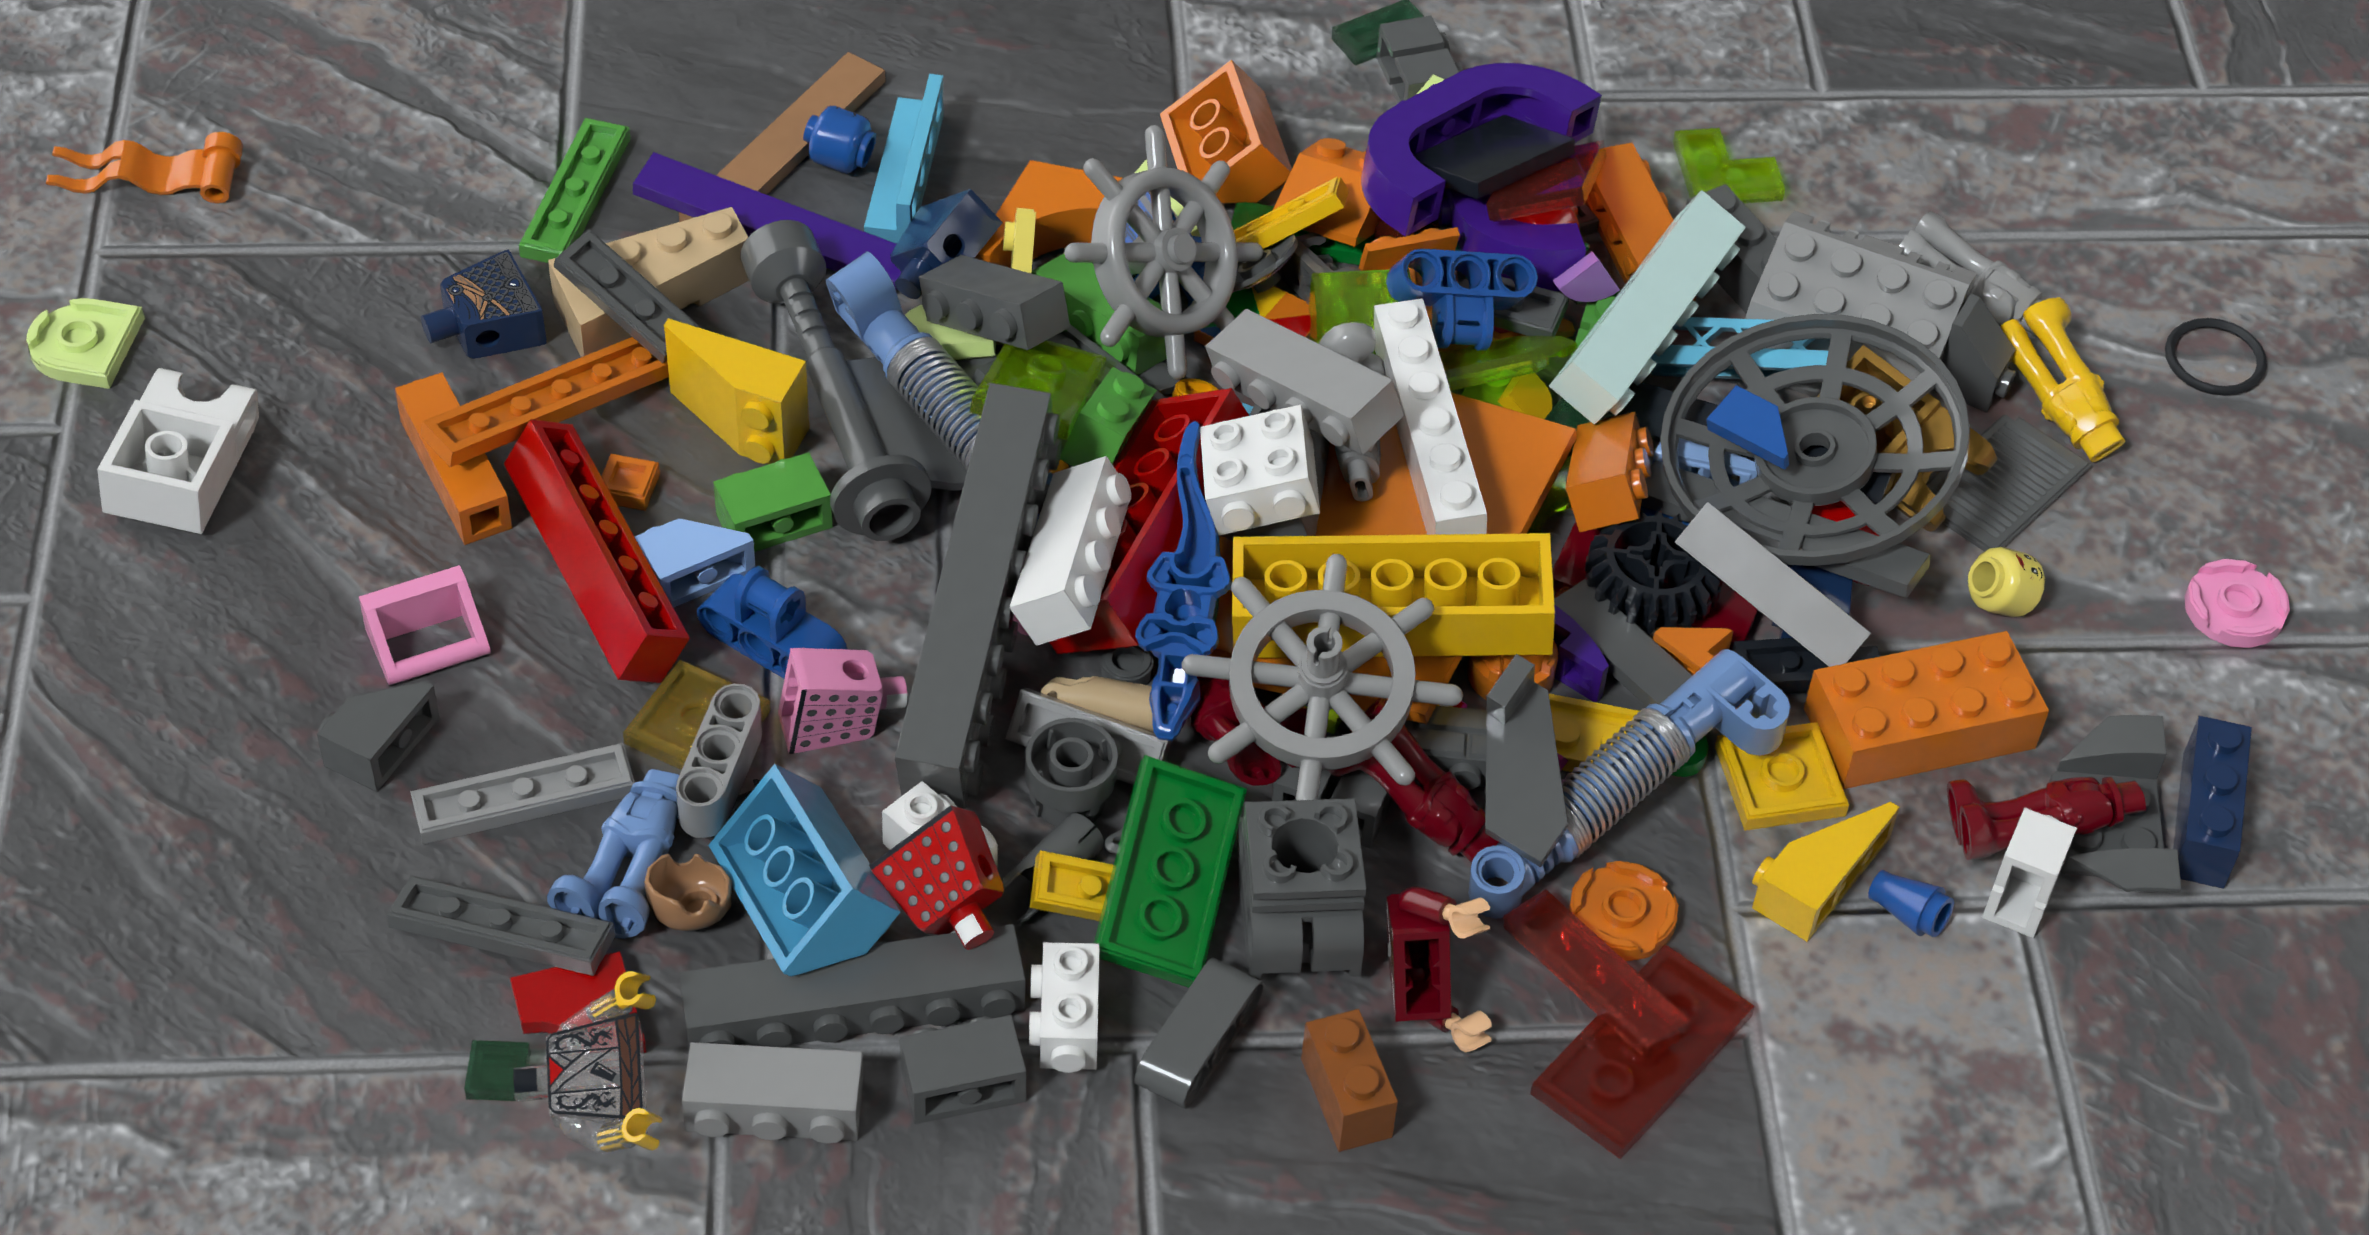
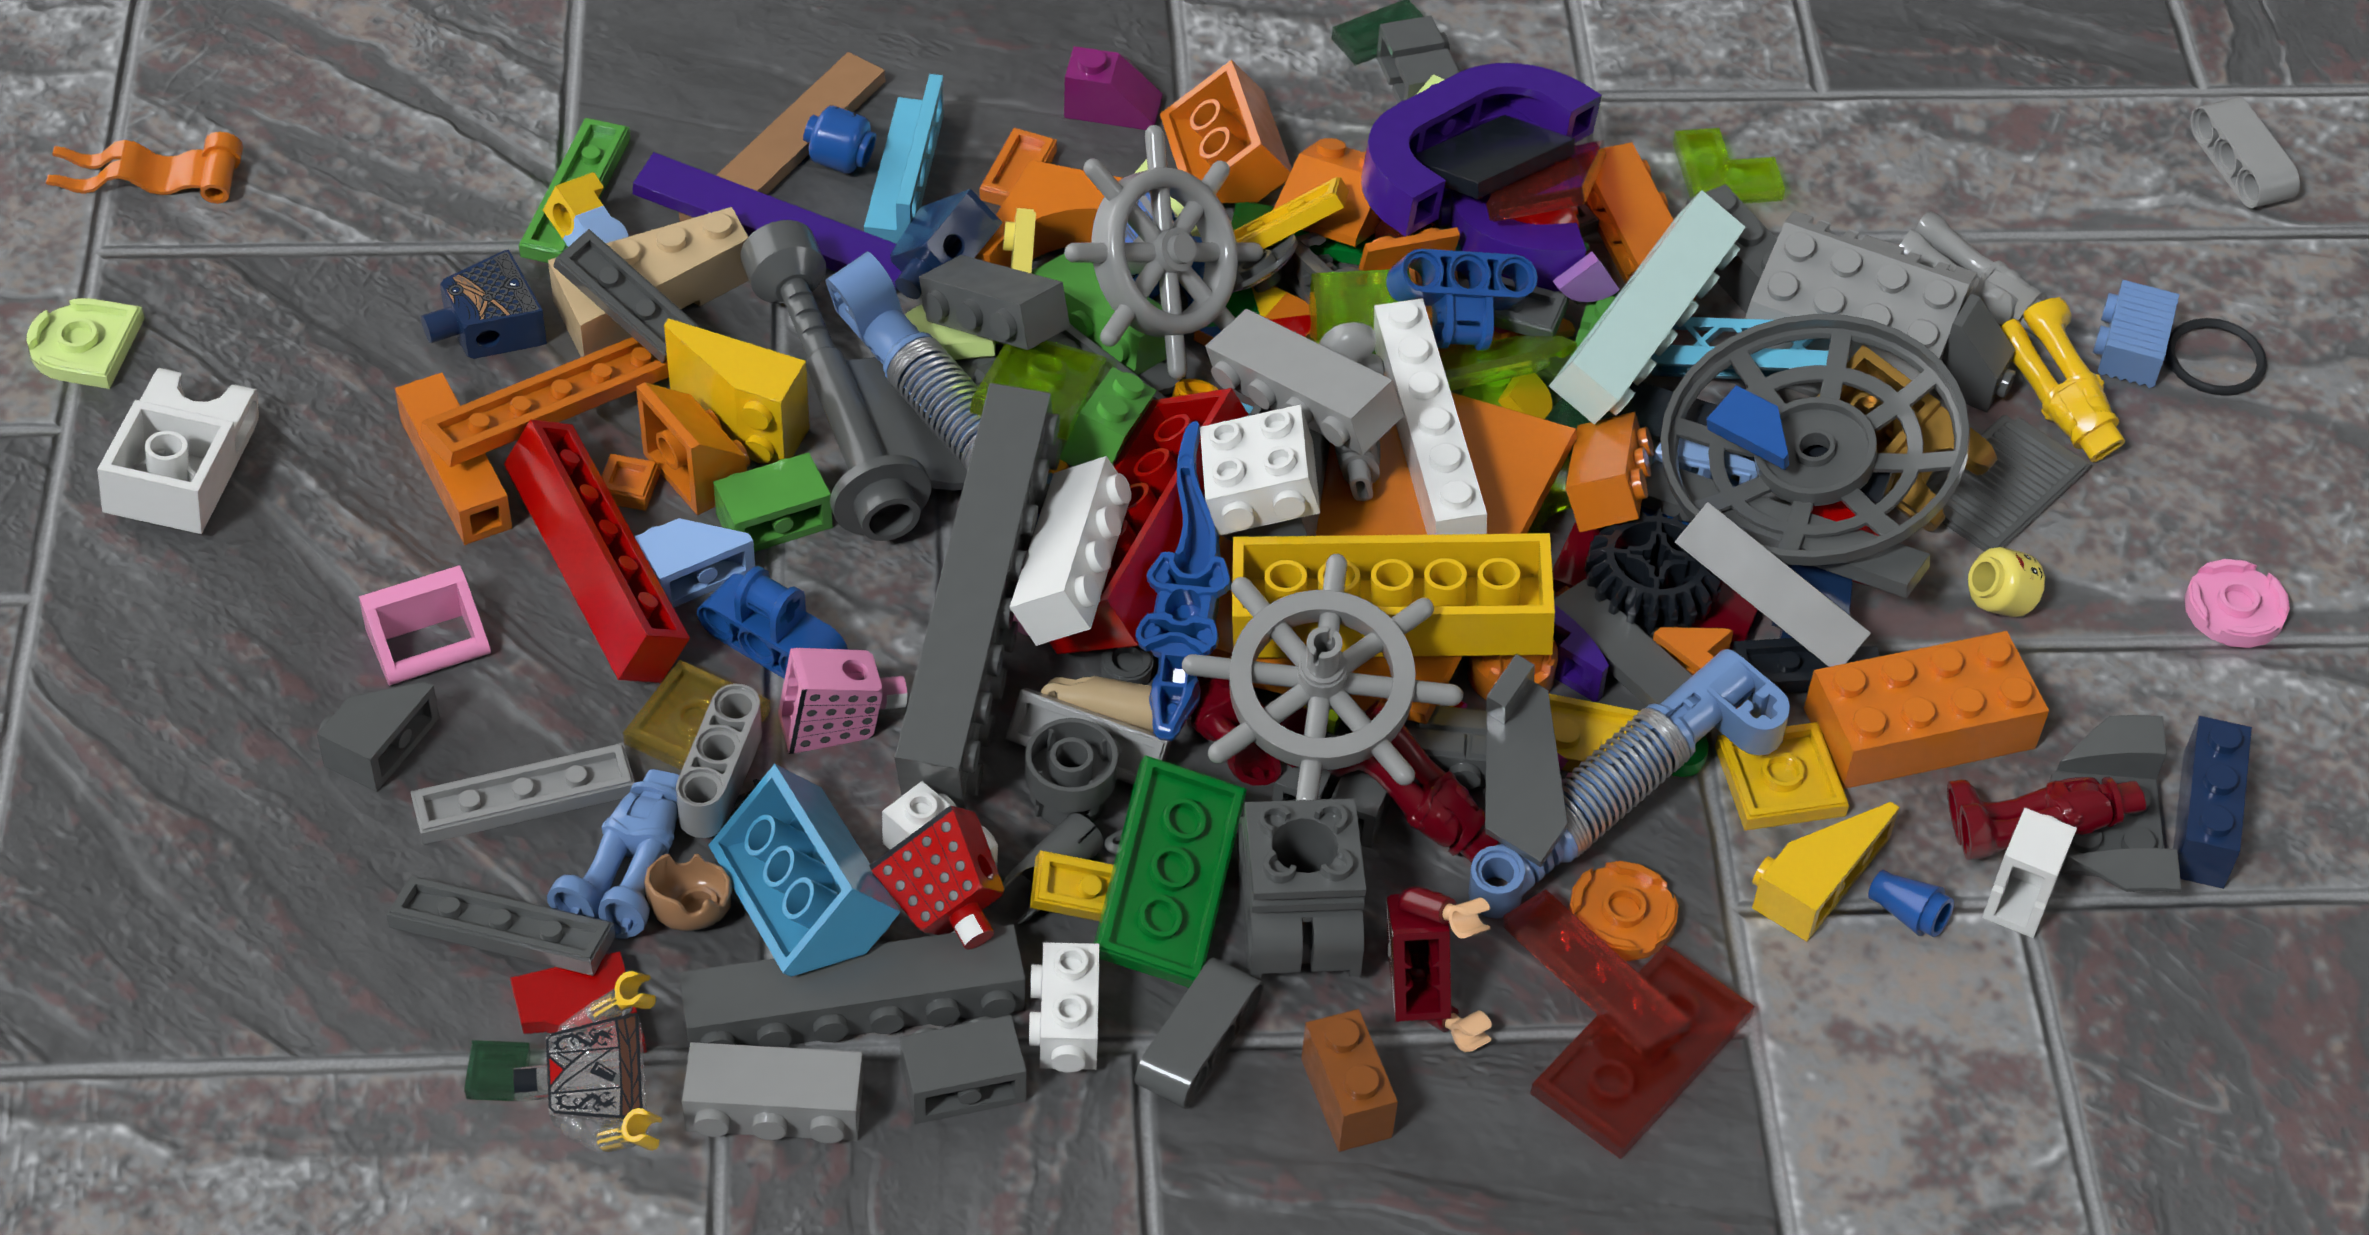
none -> yellow leg [543,172,628,247]
none -> orange slope [636,382,750,516]
none -> orange tile [979,128,1057,206]
none -> magenta slope [1064,46,1162,130]
none -> medium blue brick [2092,280,2180,388]
none -> light grey beam [2191,97,2300,208]

